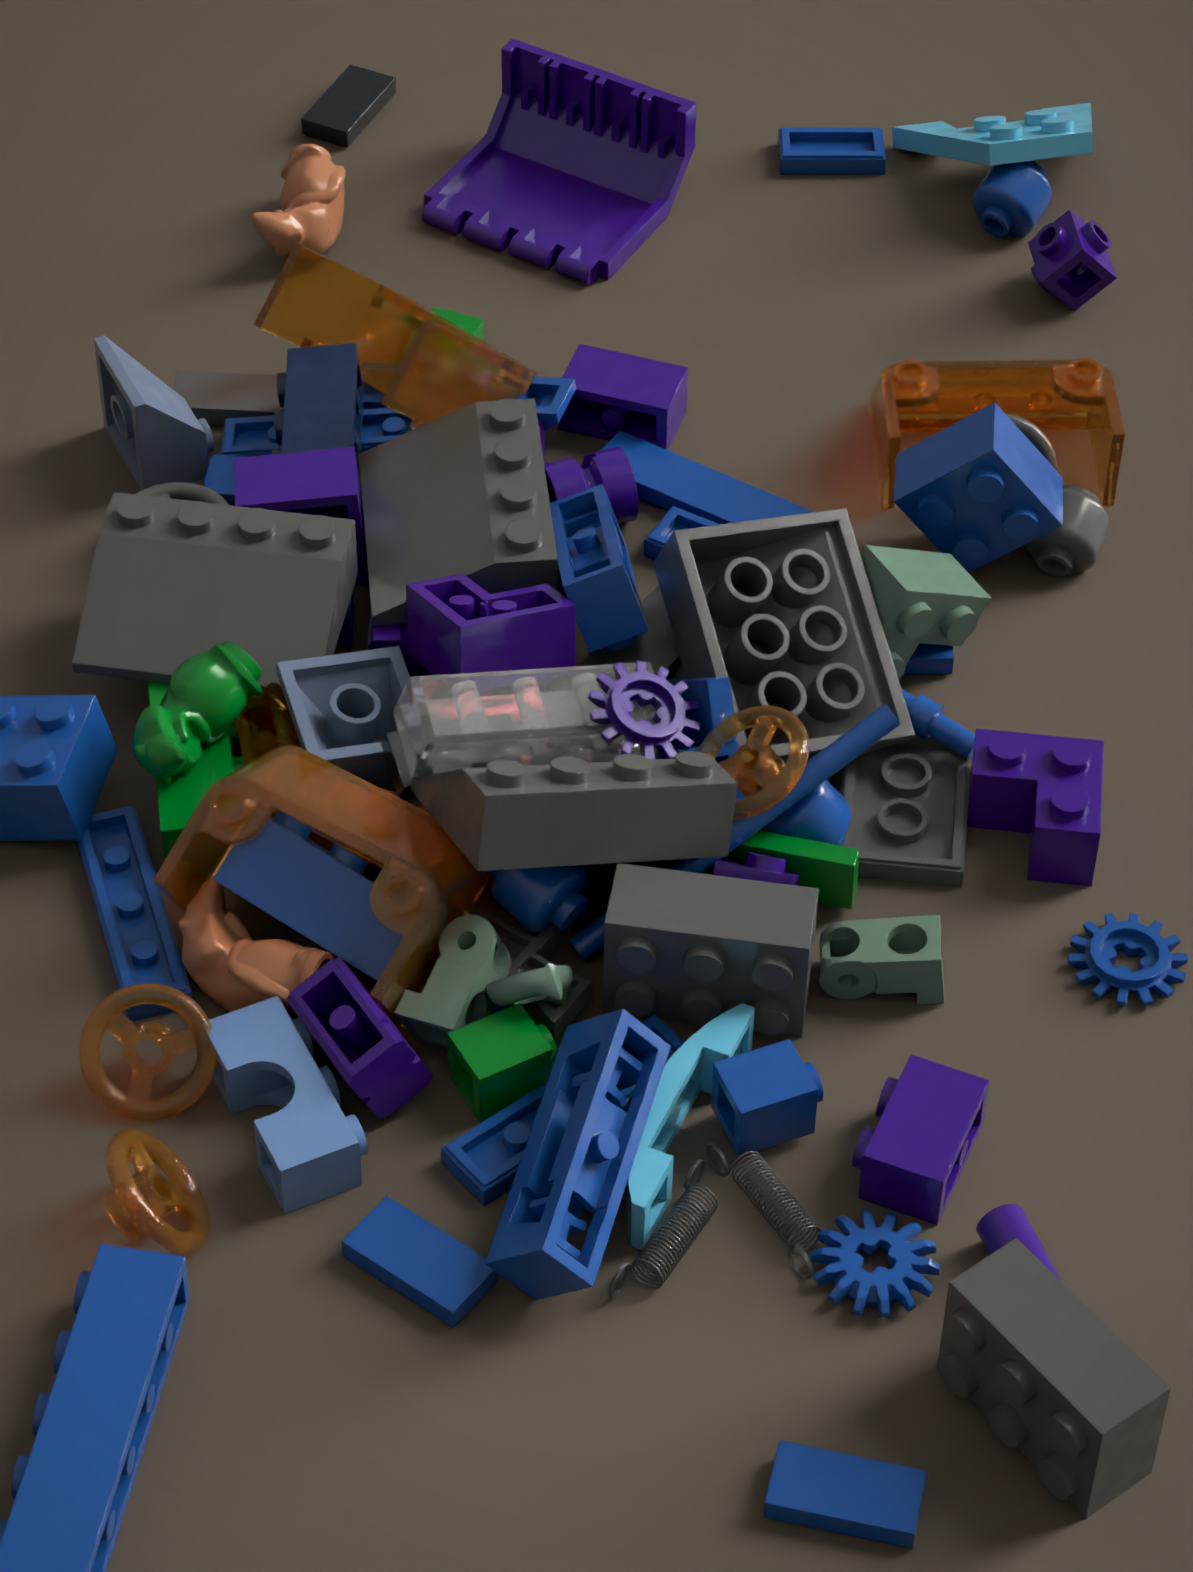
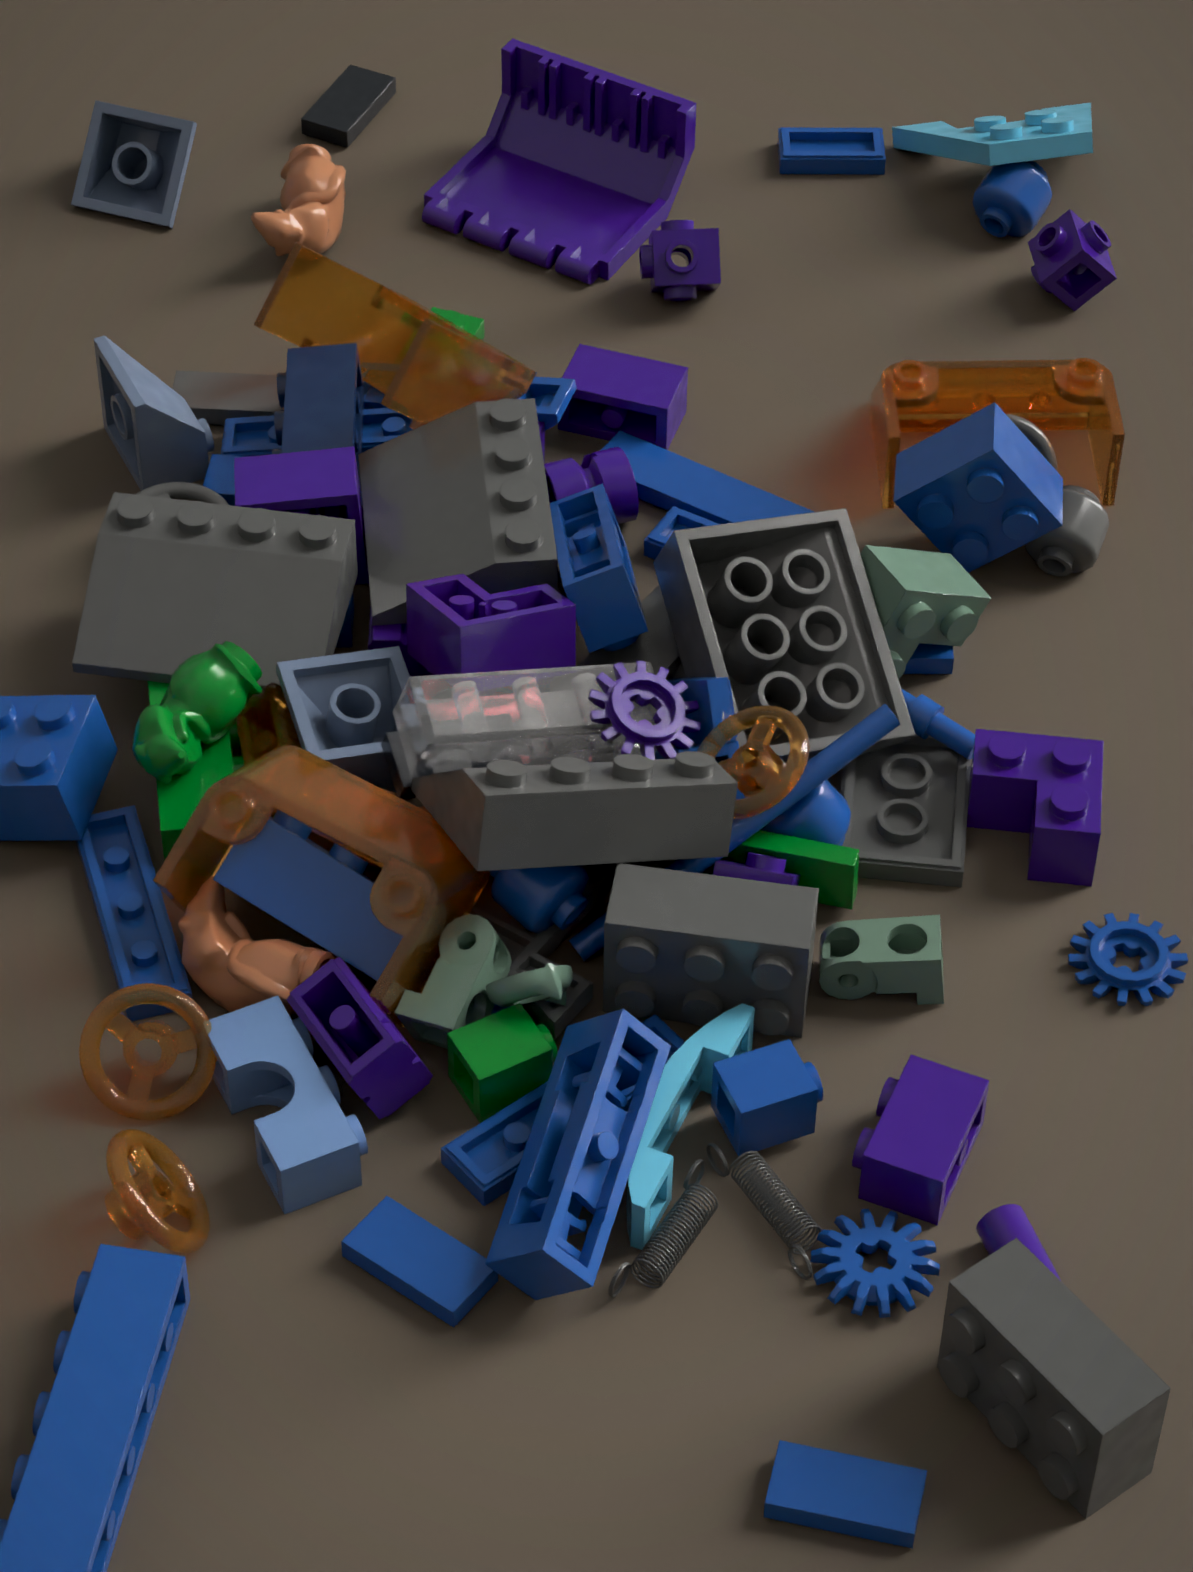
none -> sand blue slope [71,100,197,228]
none -> dark purple brick [639,220,721,301]

